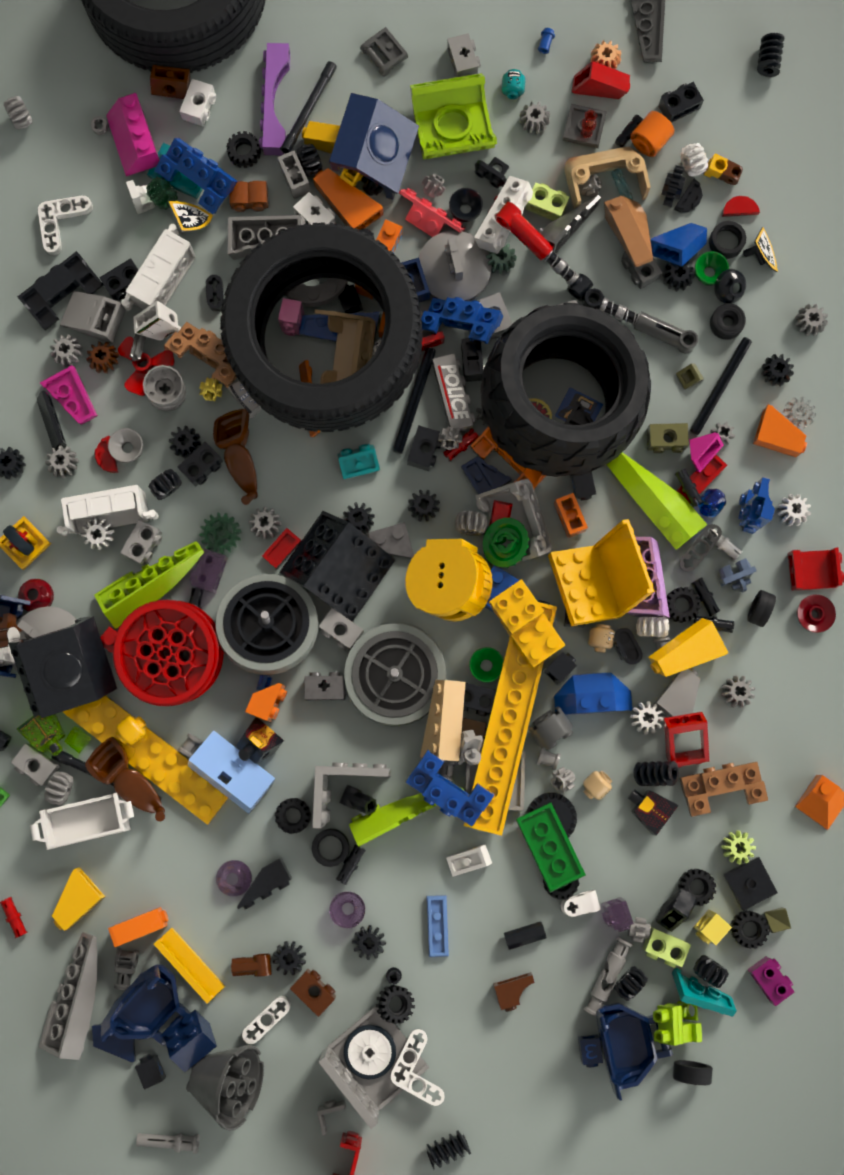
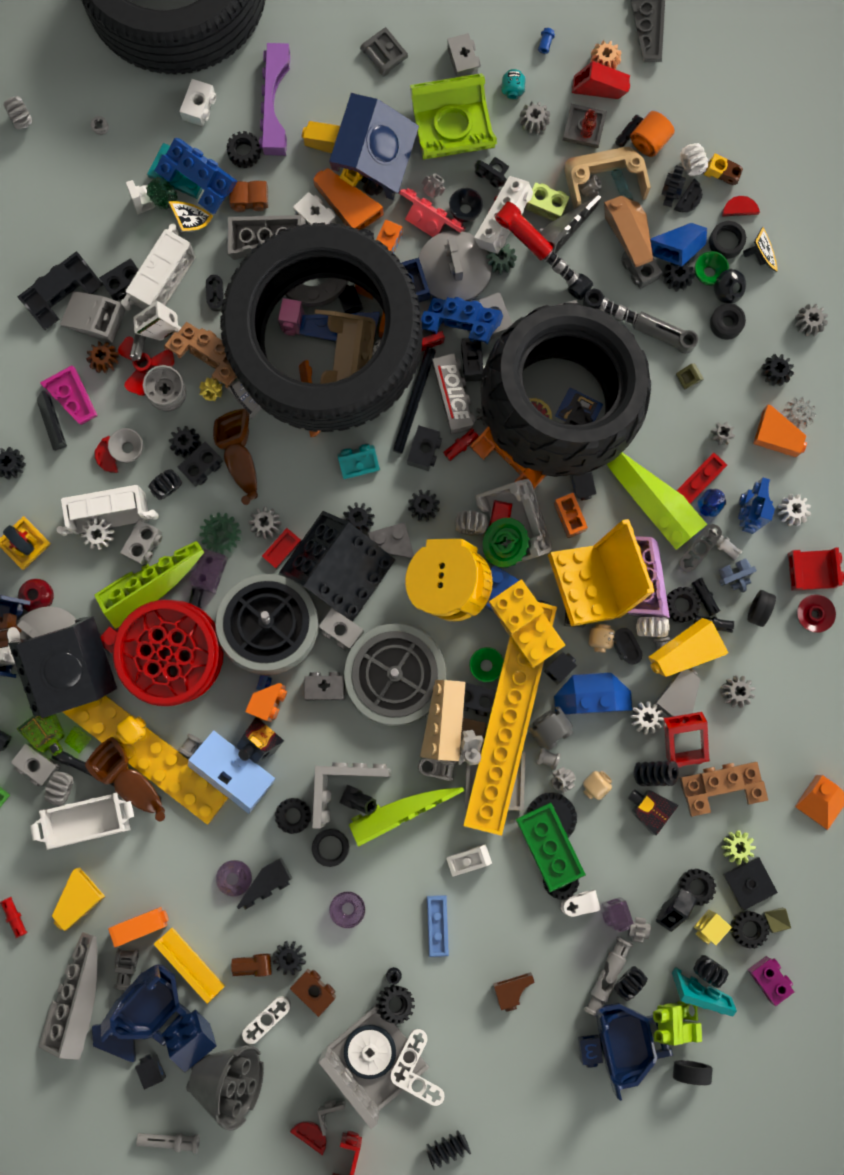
white beam [38,195,93,256] -> none
light grey gear [45,445,79,478] -> none
light grey gear [50,335,83,367] -> none
dark pink slope [106,93,160,177] -> none
reddish brown brick [150,65,190,99] -> none
light grey brick [277,150,311,199] -> none
black piece [280,61,337,154] -> none
black gear [296,144,323,177] -> none
black pin [336,844,366,885] -> none
black gear [352,925,386,960] -> none
blue bracket [406,750,494,826] -> none
light grey gear [438,426,462,450] -> none
dark blue wing [461,456,512,495] -> none
black axle [504,921,547,950] -> none
yellowish green brick [642,927,691,968] -> none
olive brick [647,423,689,453] -> none
black brick [658,81,704,123] -> none
black pin [675,468,704,508] -> none
dark pink slope [689,432,724,473] -> none
black axle [690,337,752,435] -> none
black piece [757,33,785,77] -> none
none -> red tile [290,1121,326,1156]

